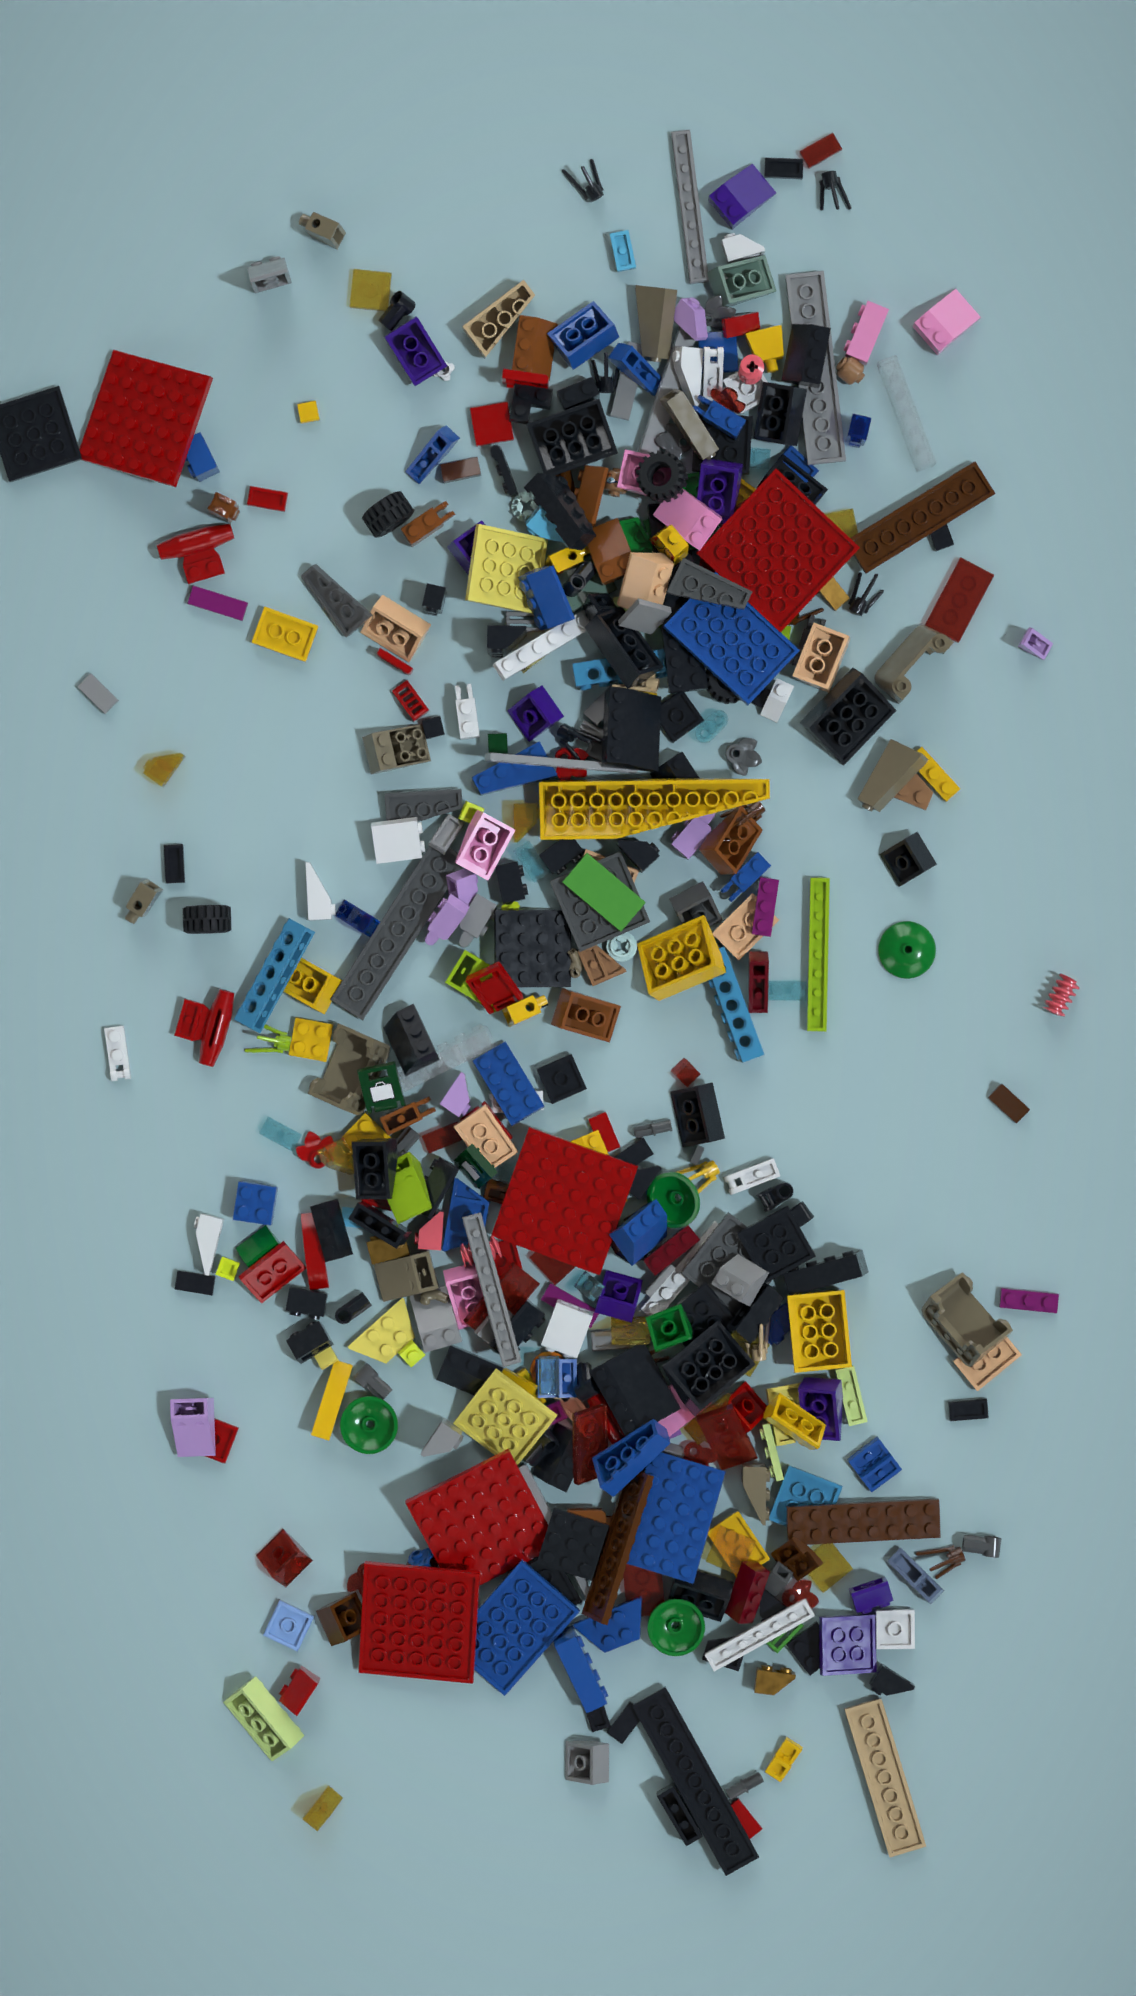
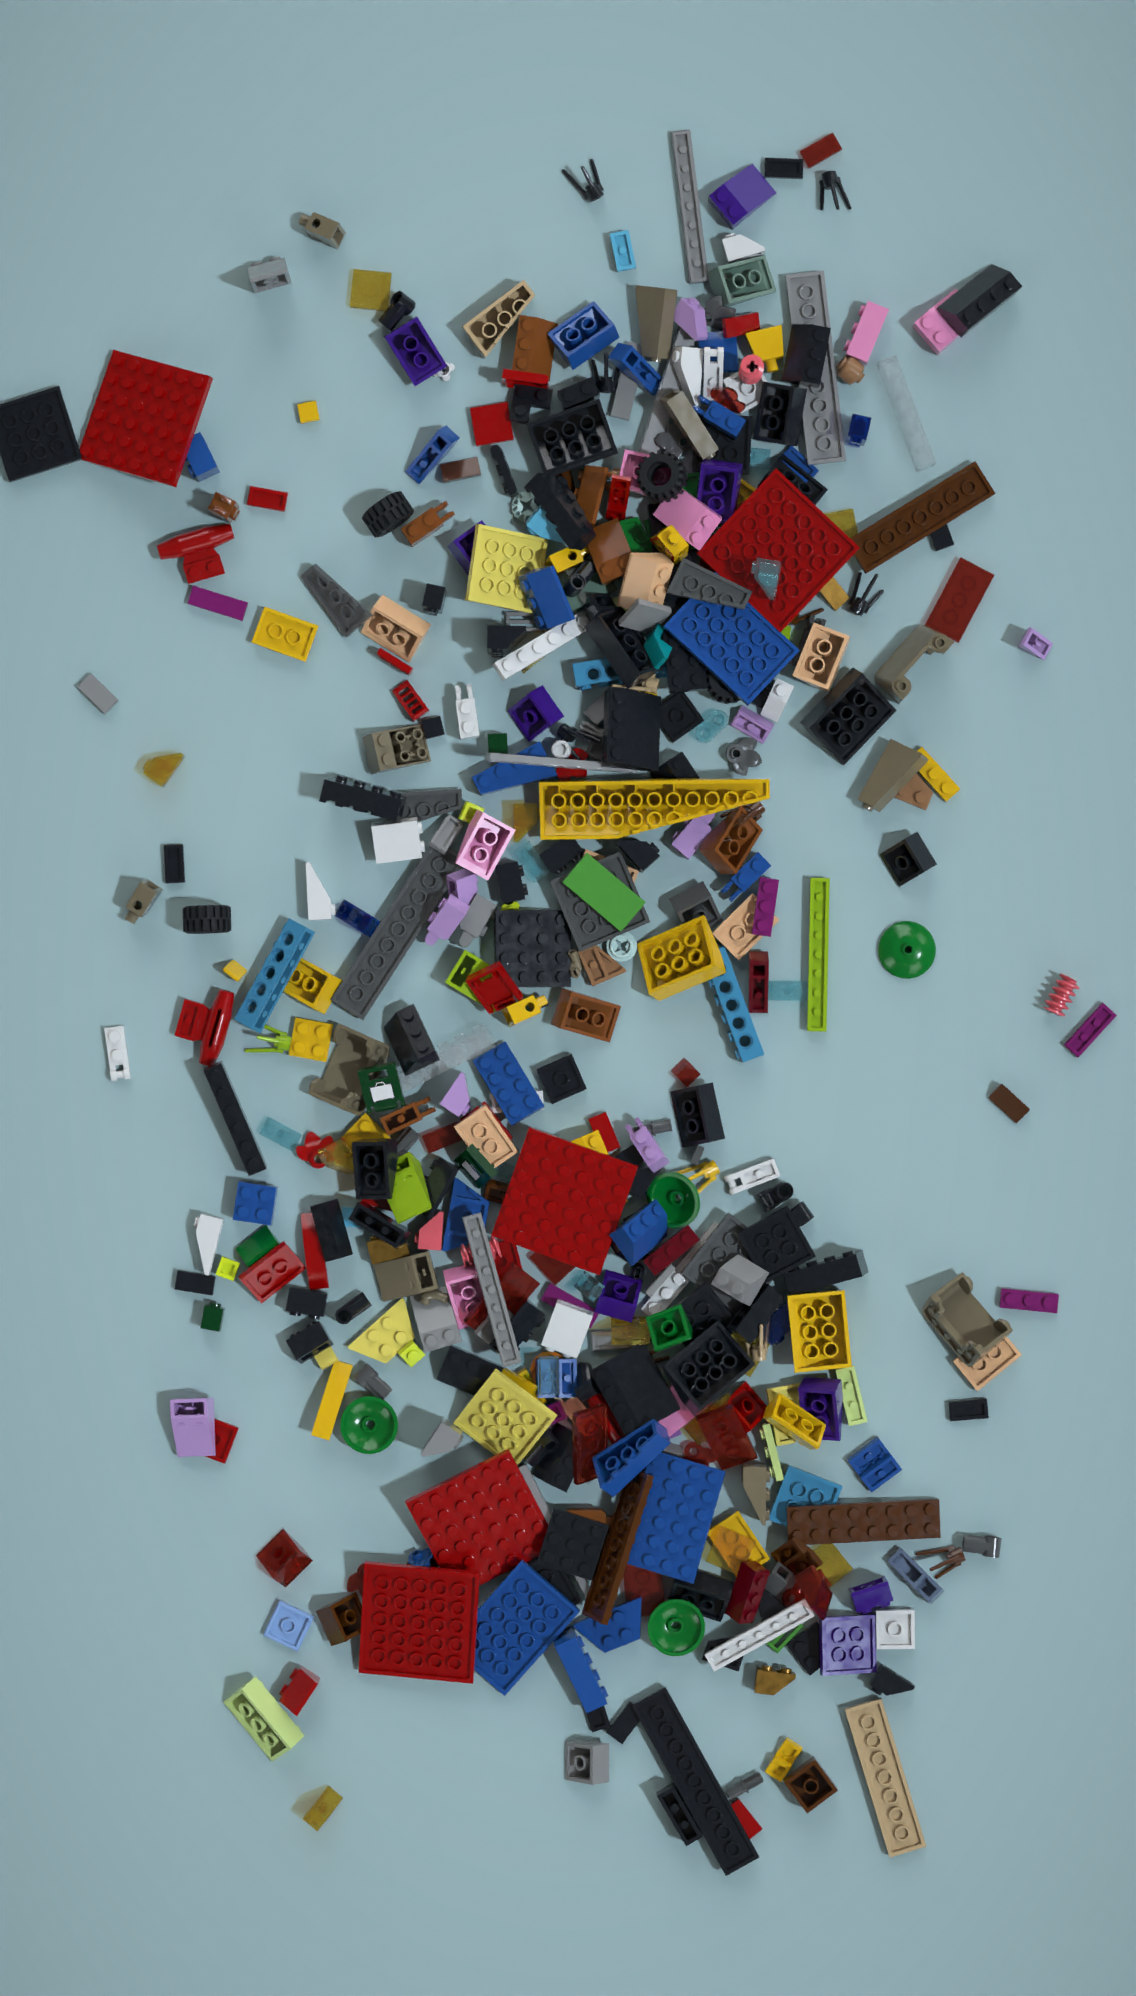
none -> dark green brick [201,1302,225,1332]
none -> black brick [203,1061,267,1176]
none -> yellow slope [223,960,247,982]
none -> black wedge [319,774,407,821]
none -> white tile [551,740,571,759]
none -> red slope [606,474,631,521]
none -> lavender hinge [625,1117,670,1173]
none -> black hinge [629,1263,645,1280]
none -> teal slope [644,623,672,670]
none -> lavender slope [730,705,774,744]
none -> clear light blue slope [751,558,782,601]
none -> reddish brown brick [783,1756,838,1814]
none -> clear red slope [794,1565,833,1621]
none -> black slope [937,264,1022,338]
none -> magenta tile [1064,1002,1117,1058]

